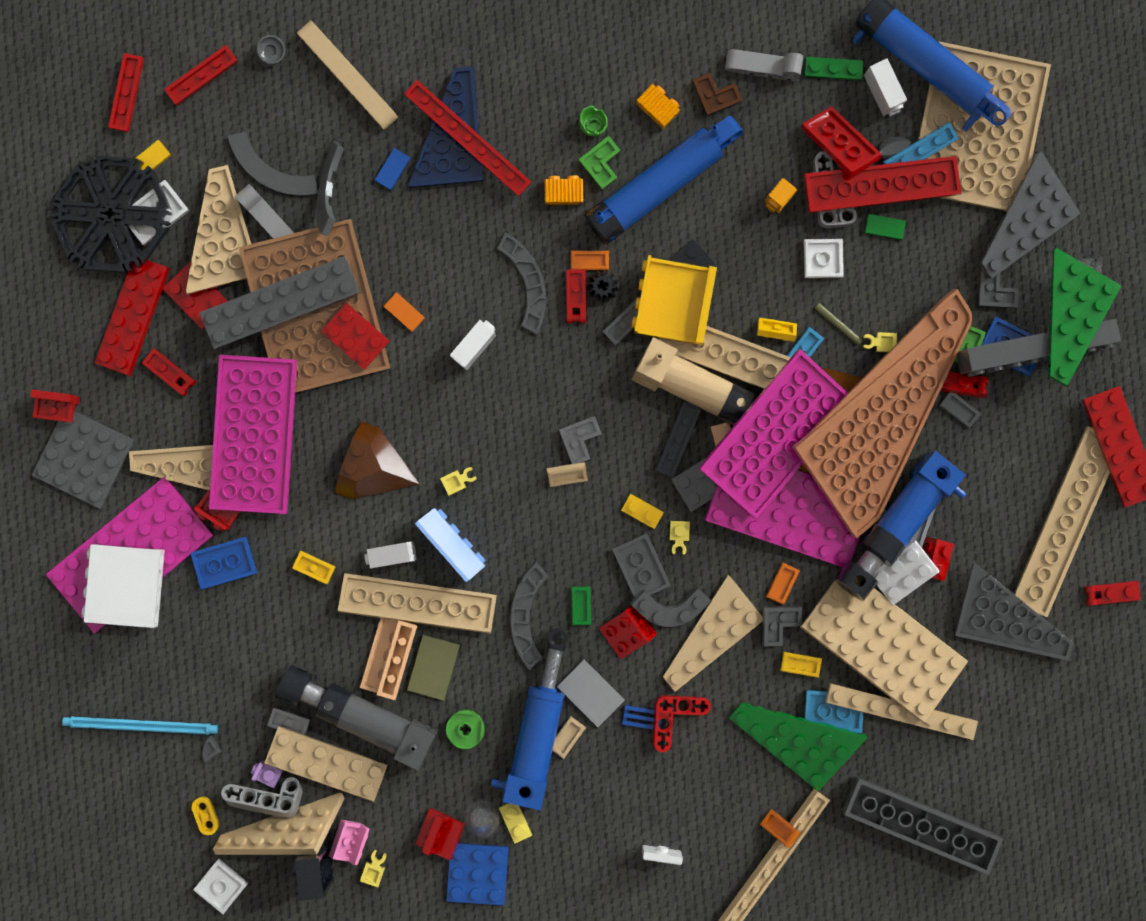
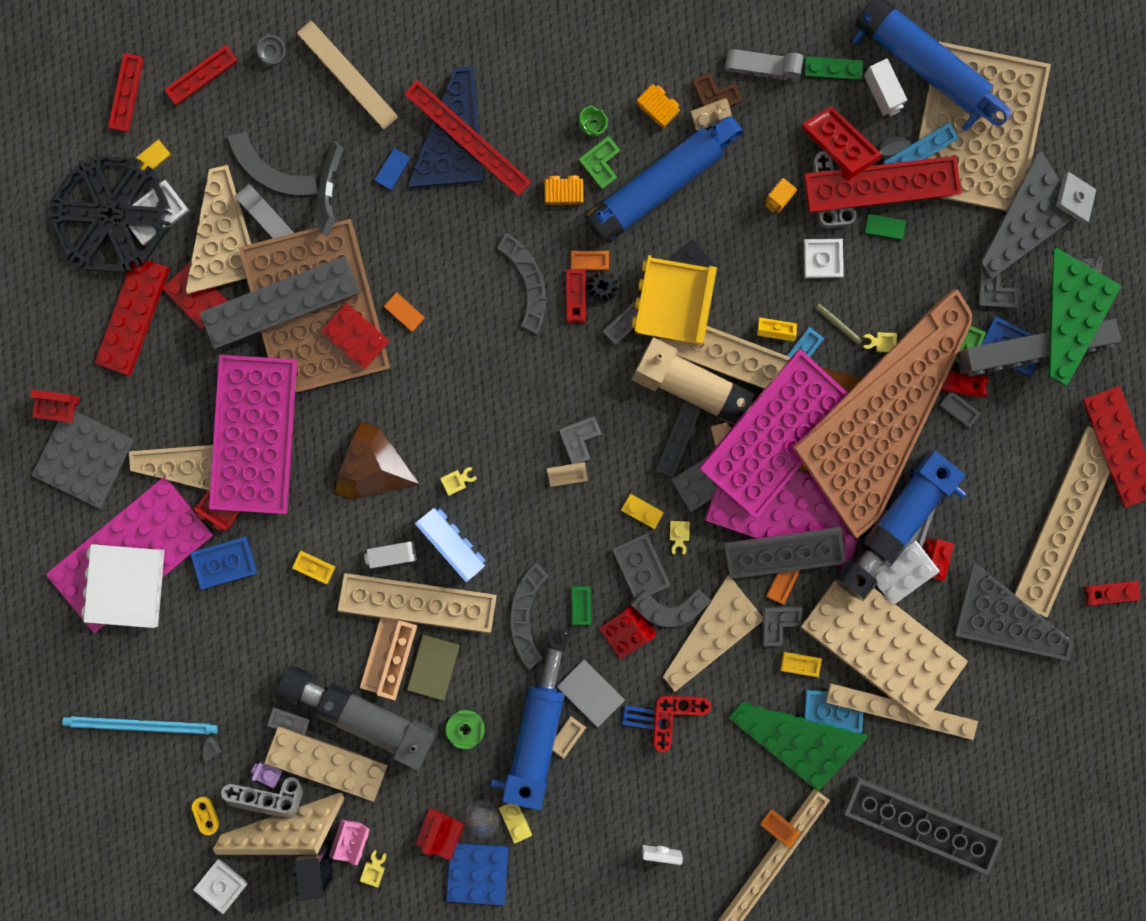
red plate [142,348,197,397] -> none
white brick [450,320,496,370] -> none
none -> tan hinge [690,98,732,131]
none -> dark grey plate [725,527,846,579]
none -> light grey plate [1056,172,1096,224]

